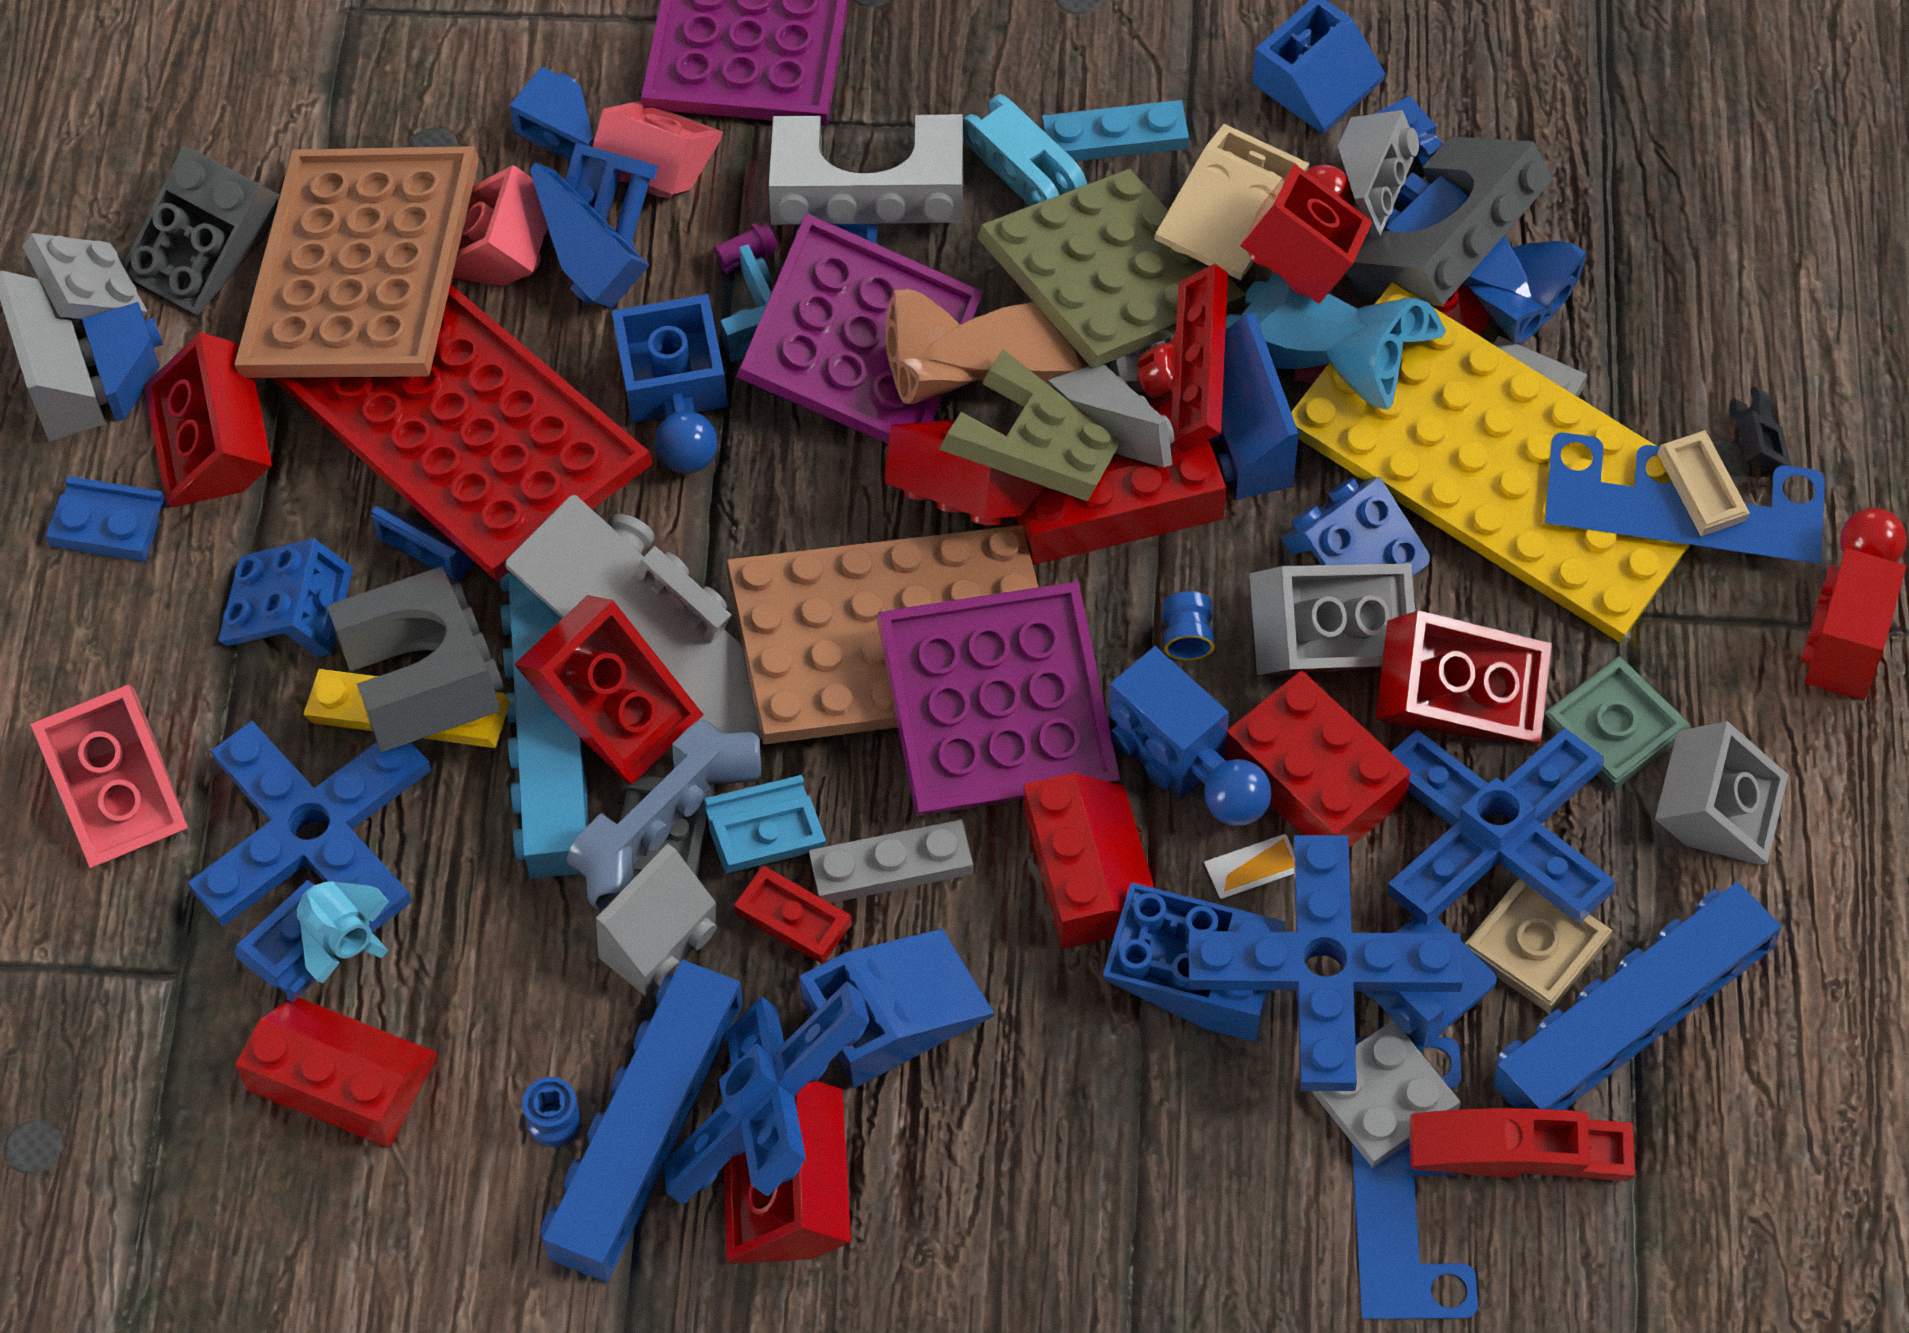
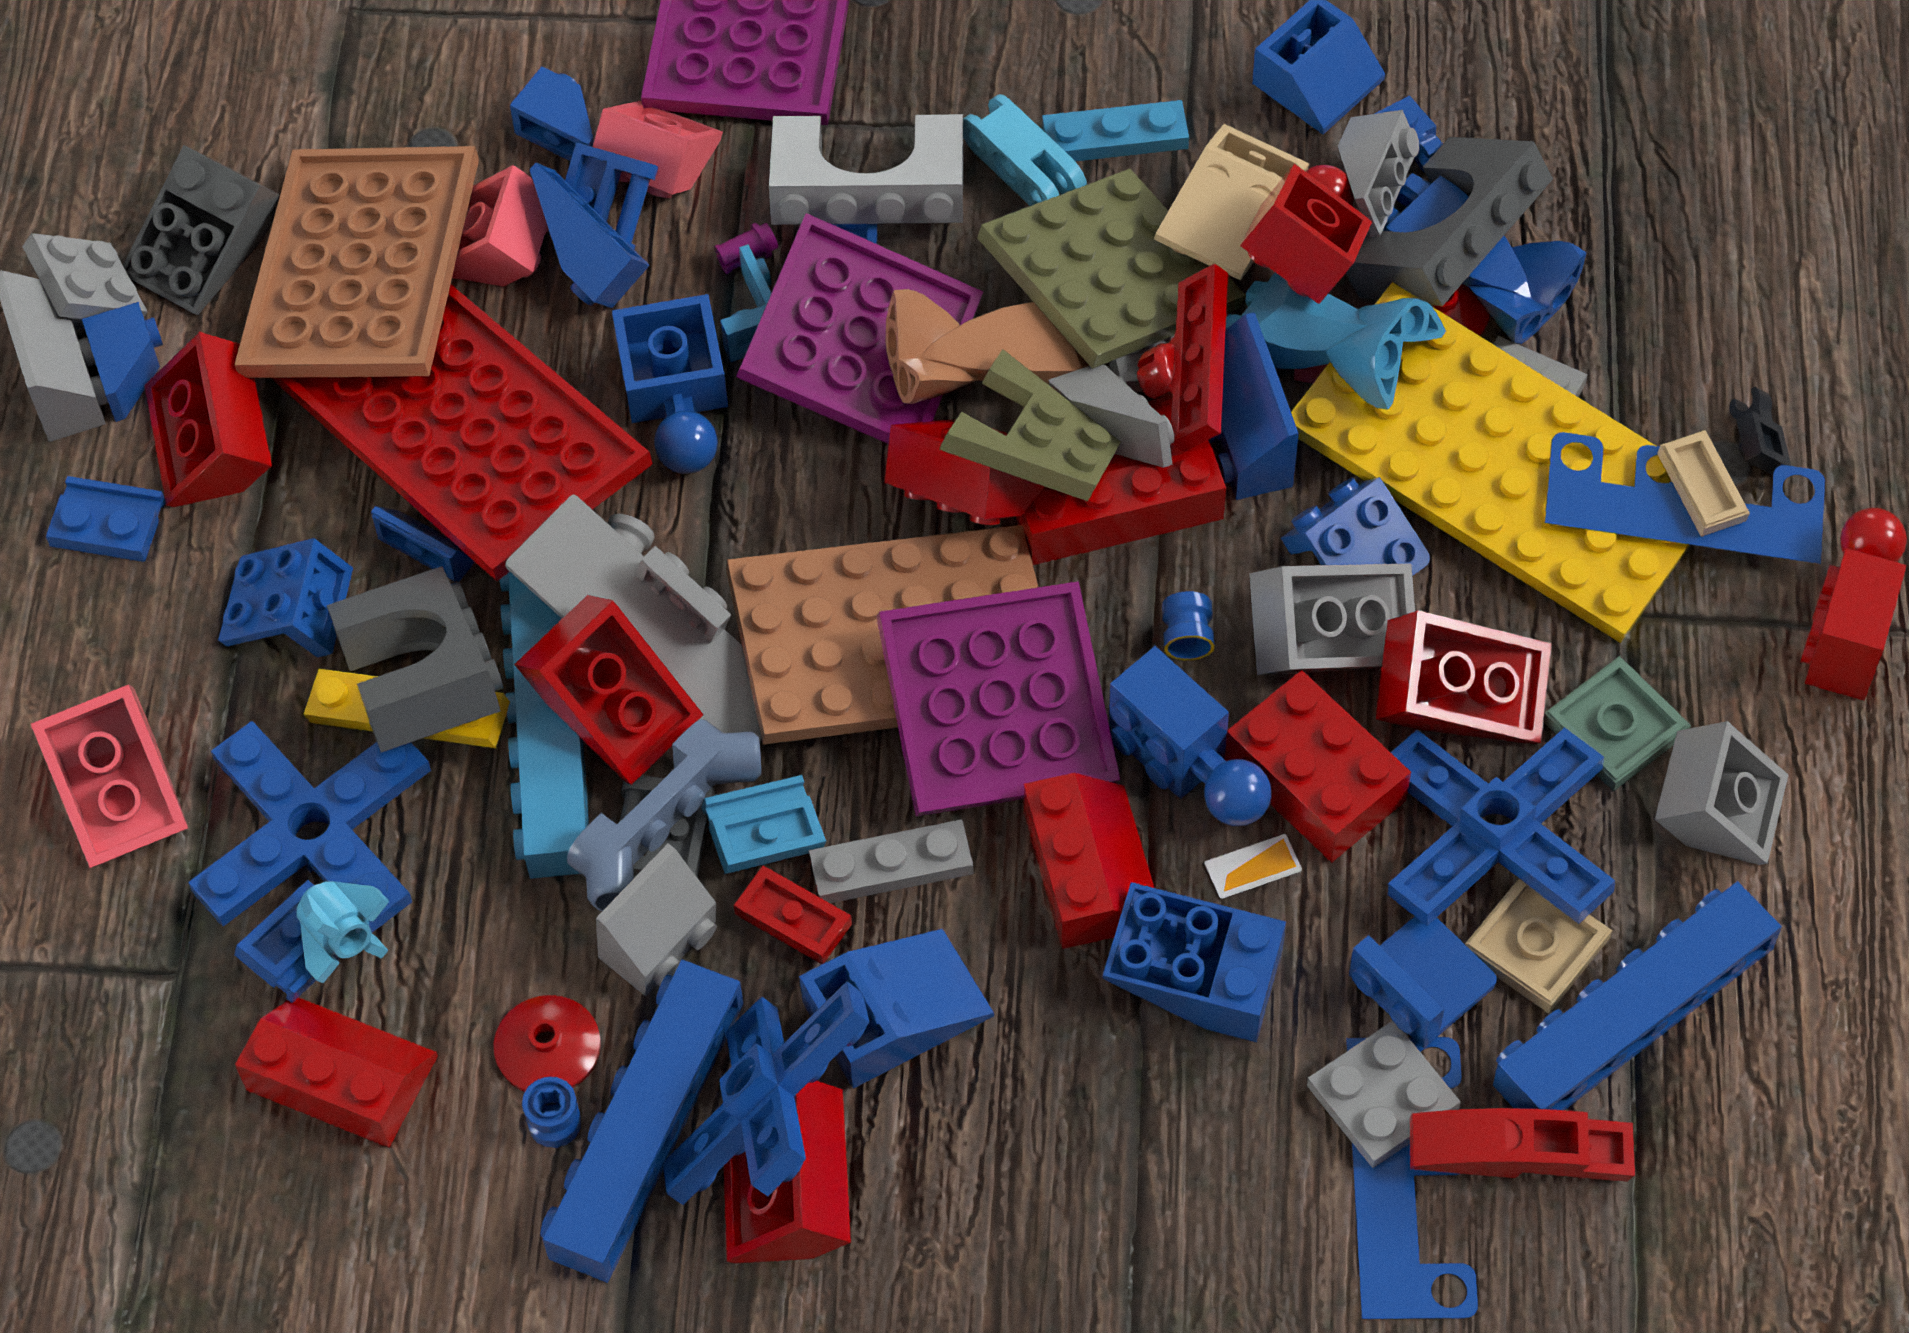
blue piece [1188,835,1463,1091] -> none
none -> red dish [494,995,601,1092]

